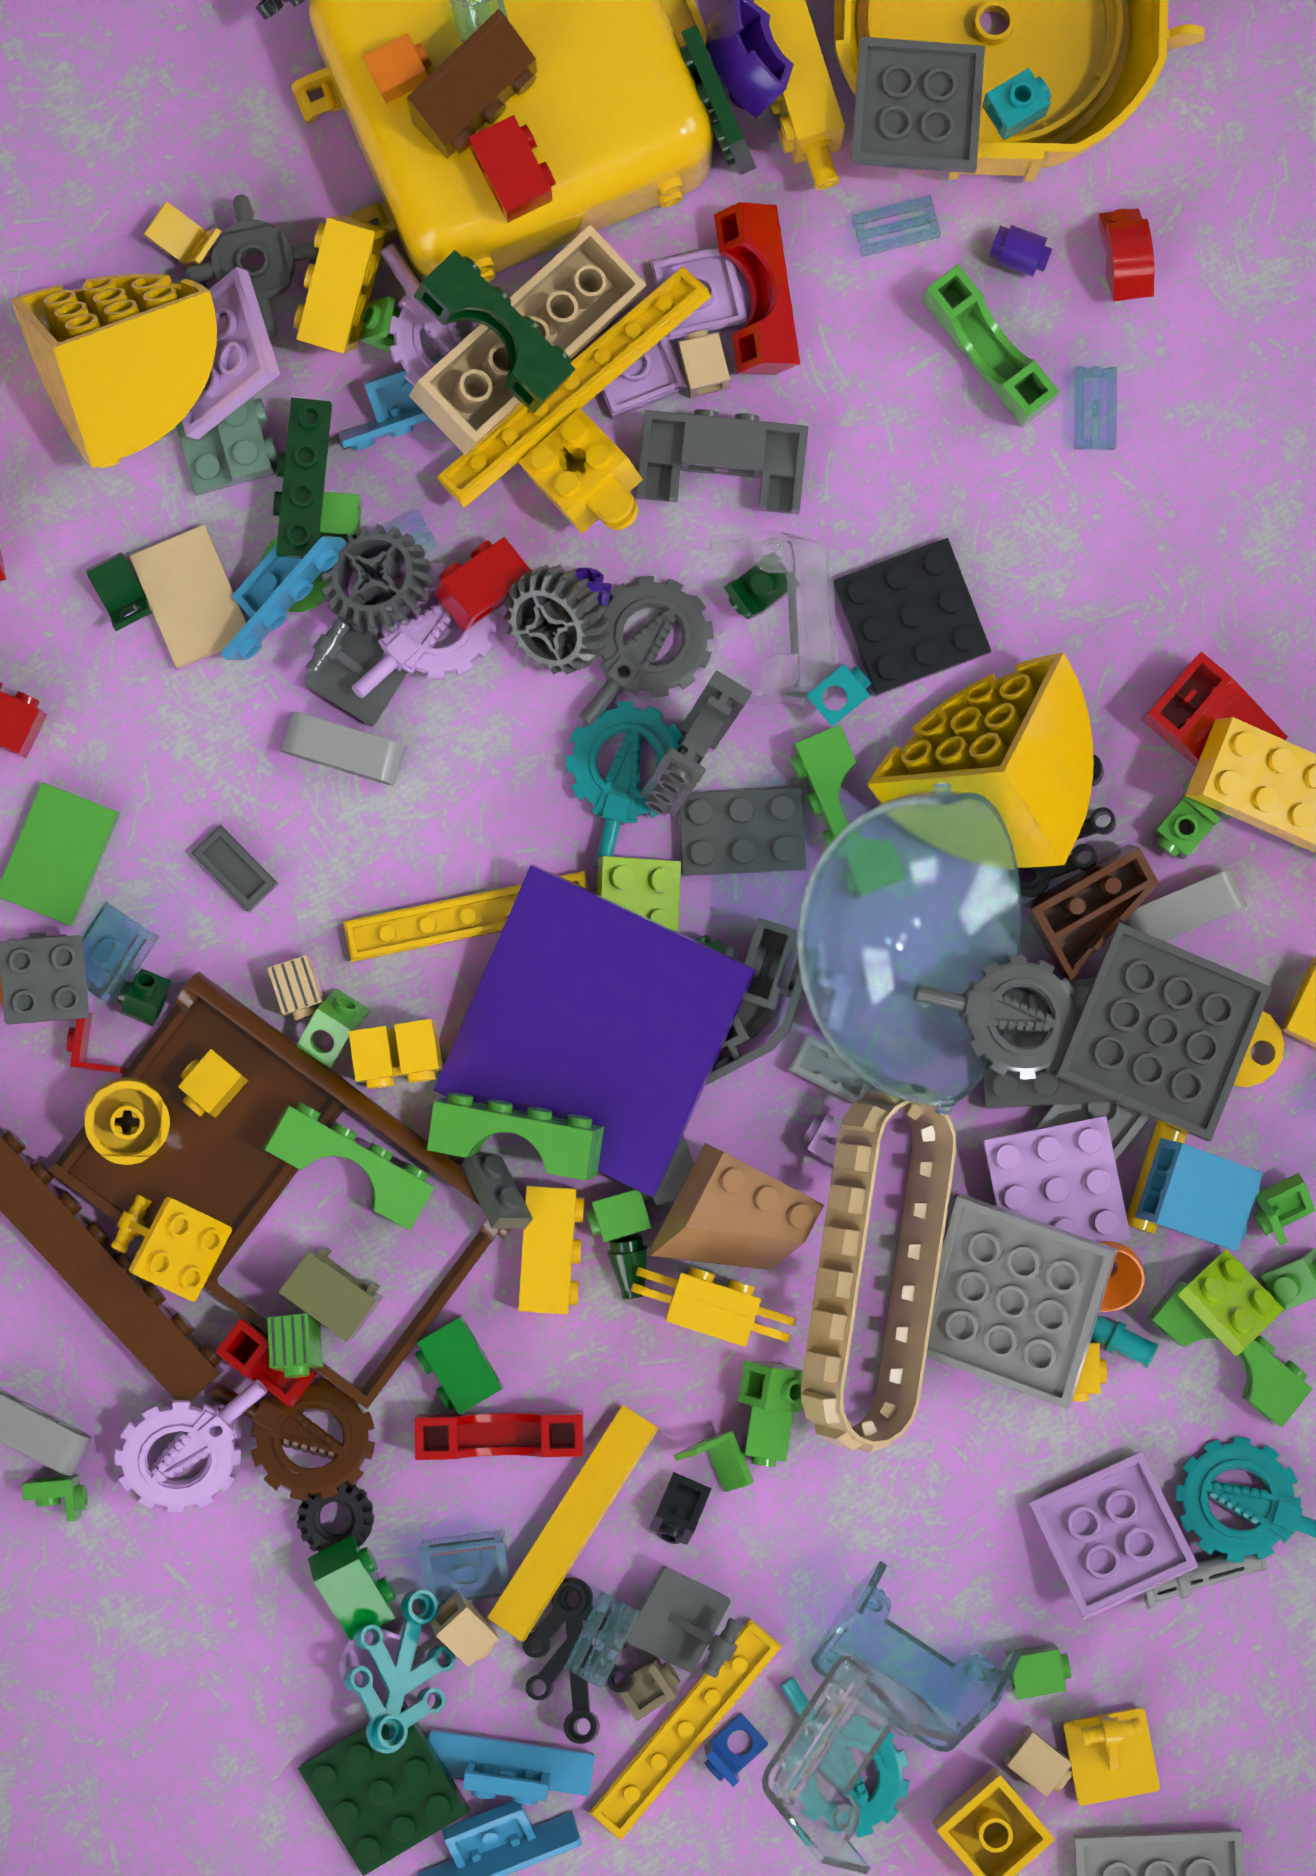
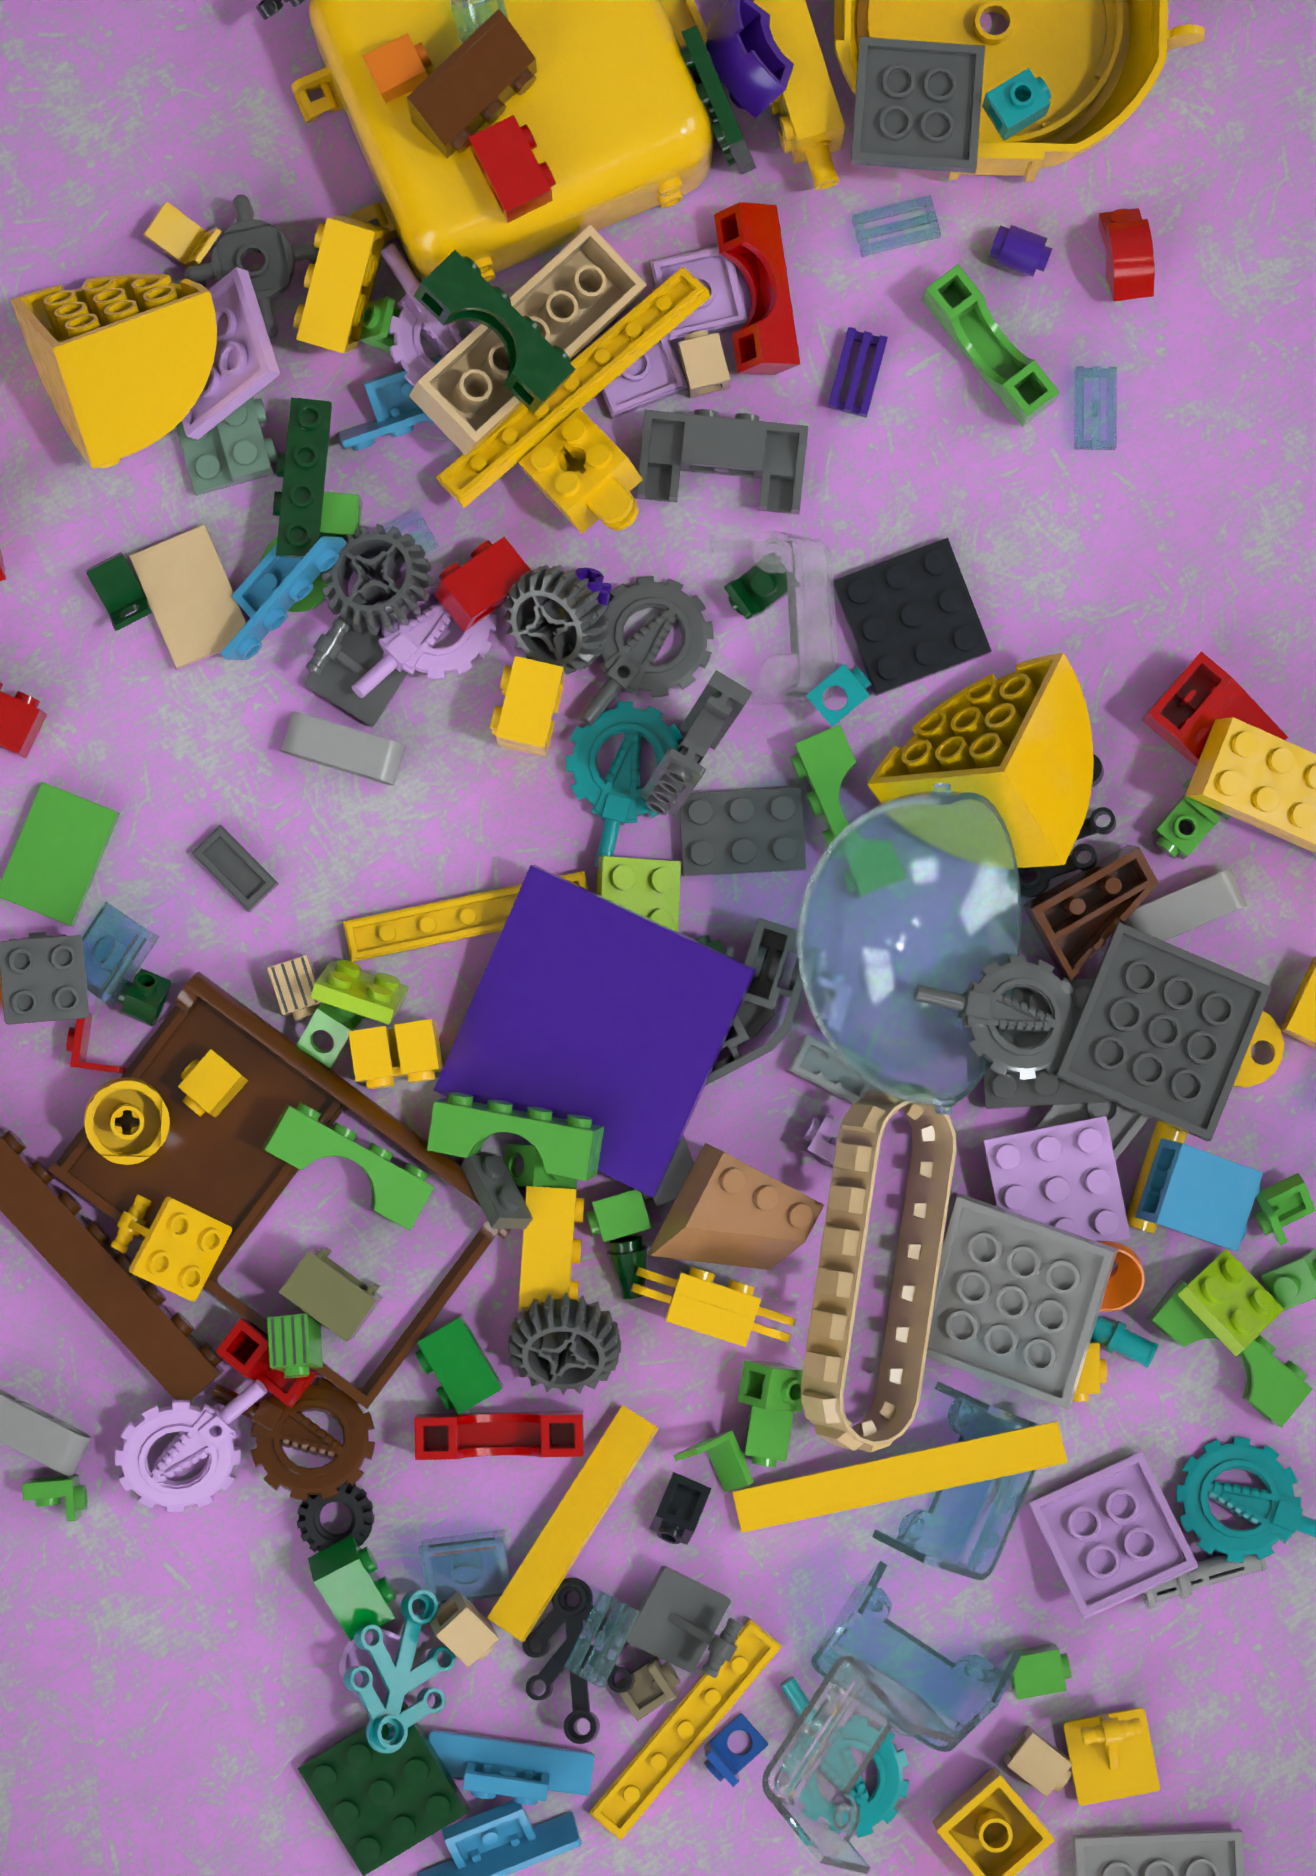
none -> lime plate [310,960,409,1025]
none -> yellow piece [490,656,565,758]
none -> bright green bracket [504,1144,577,1189]
none -> dark grey gear [508,1292,621,1395]
none -> yellow tile [732,1420,1068,1533]
none -> dark purple tile [827,327,888,418]
none -> clear light blue windscreen [872,1382,1038,1580]

